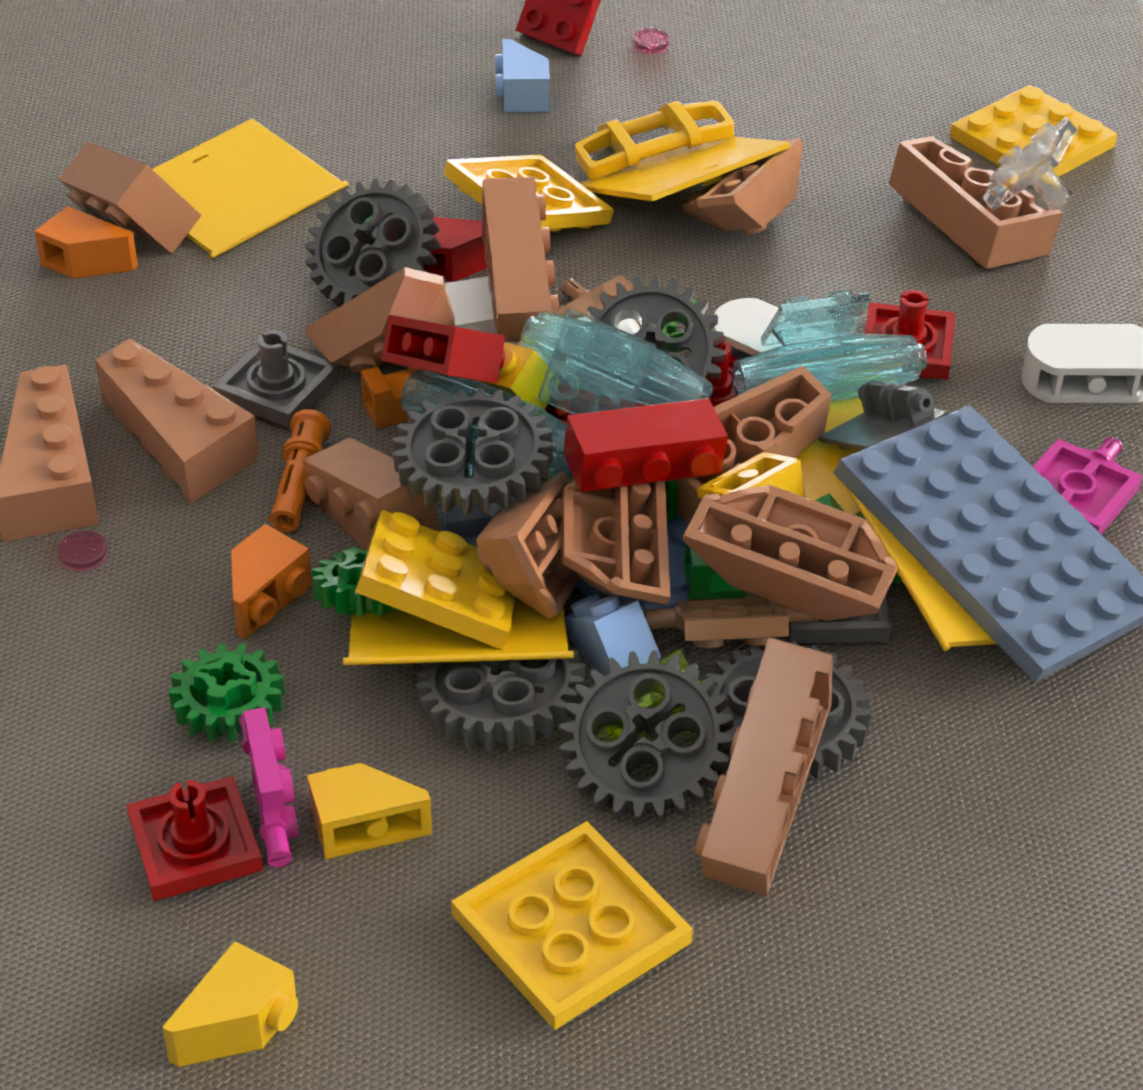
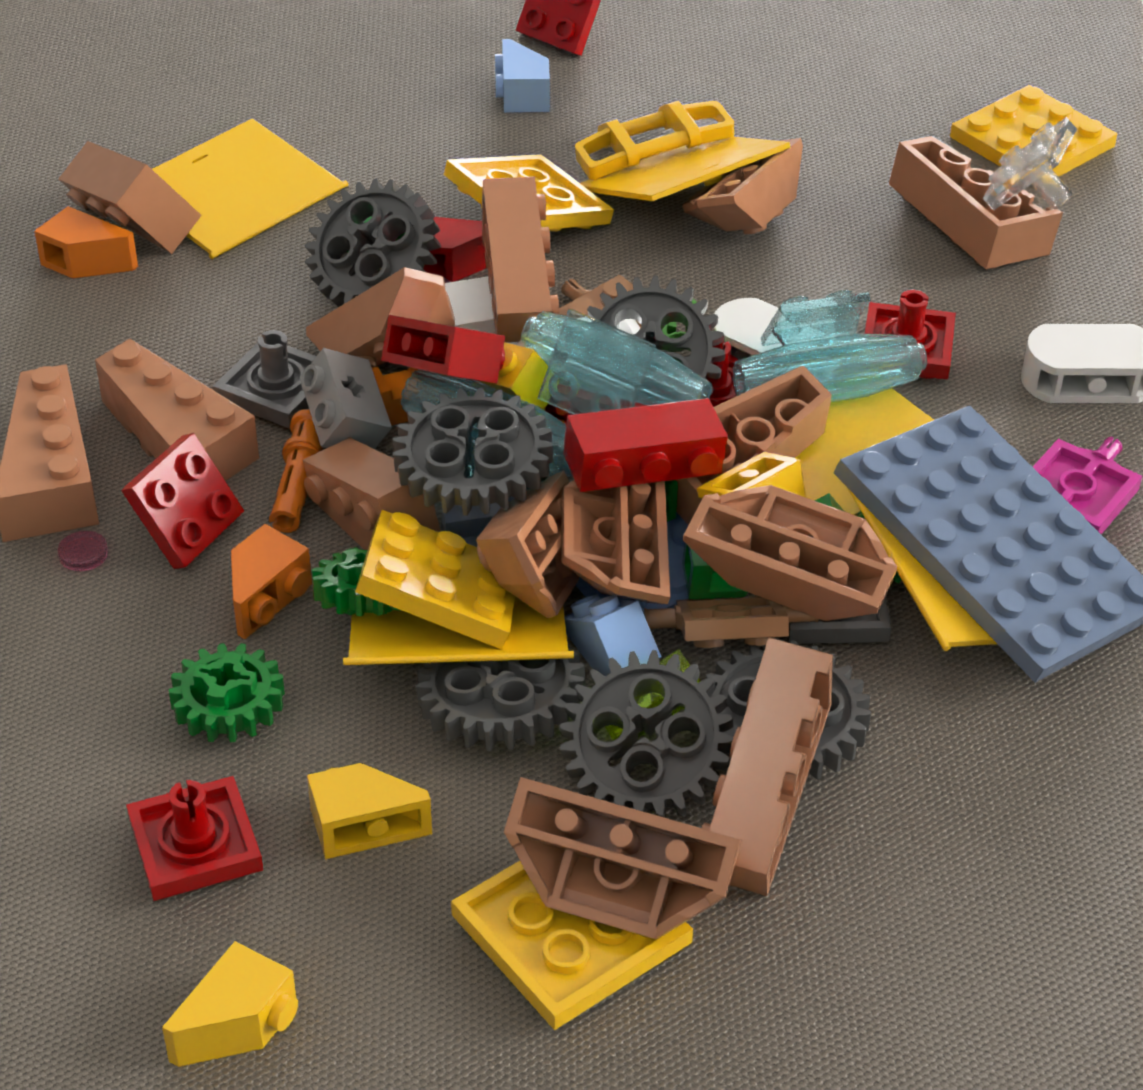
dark pink plate [239,707,299,867] -> none
clear pink piece [633,28,670,53] -> none
dark grey hinge [818,380,949,450] -> none
none -> red plate [121,433,244,569]
none -> light grey brick [300,348,392,449]
none -> nougat wedge [504,777,742,940]

